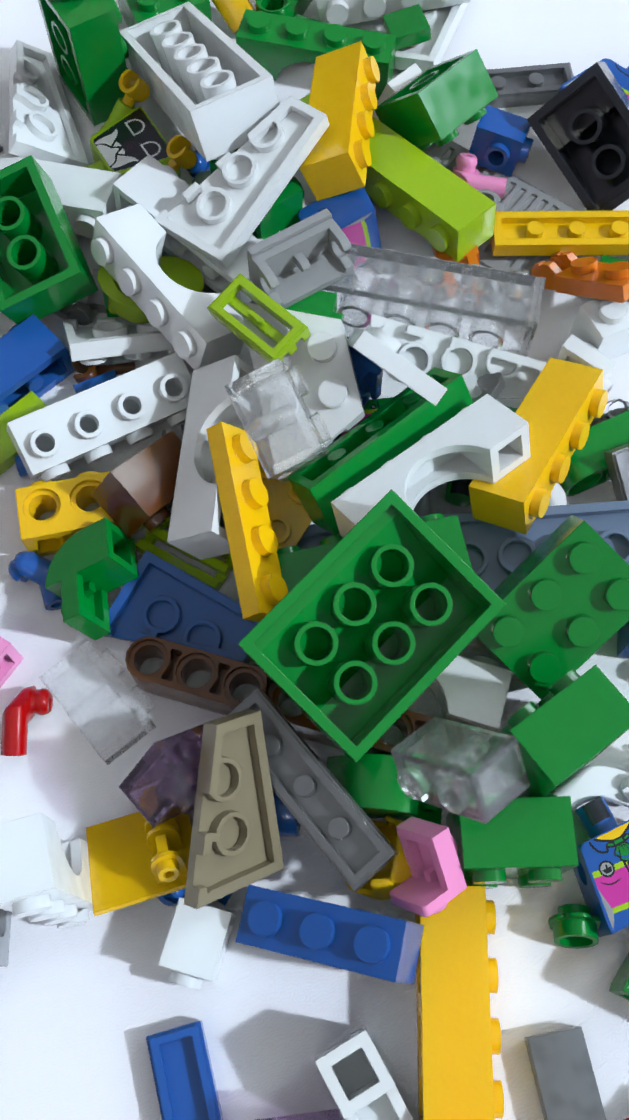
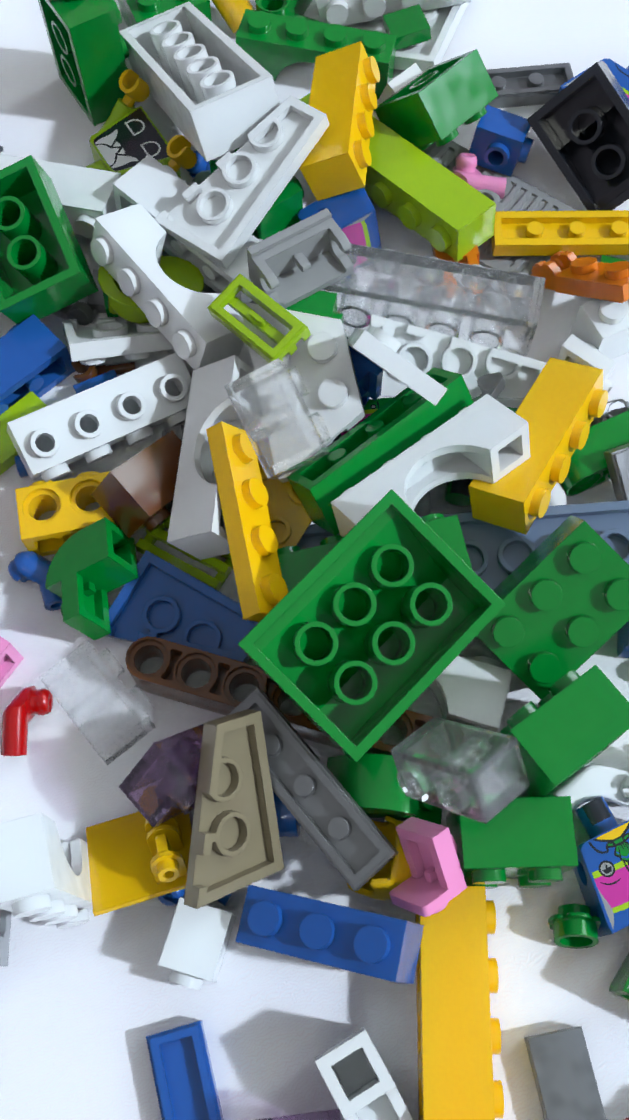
white wing [9,39,89,167] -> none

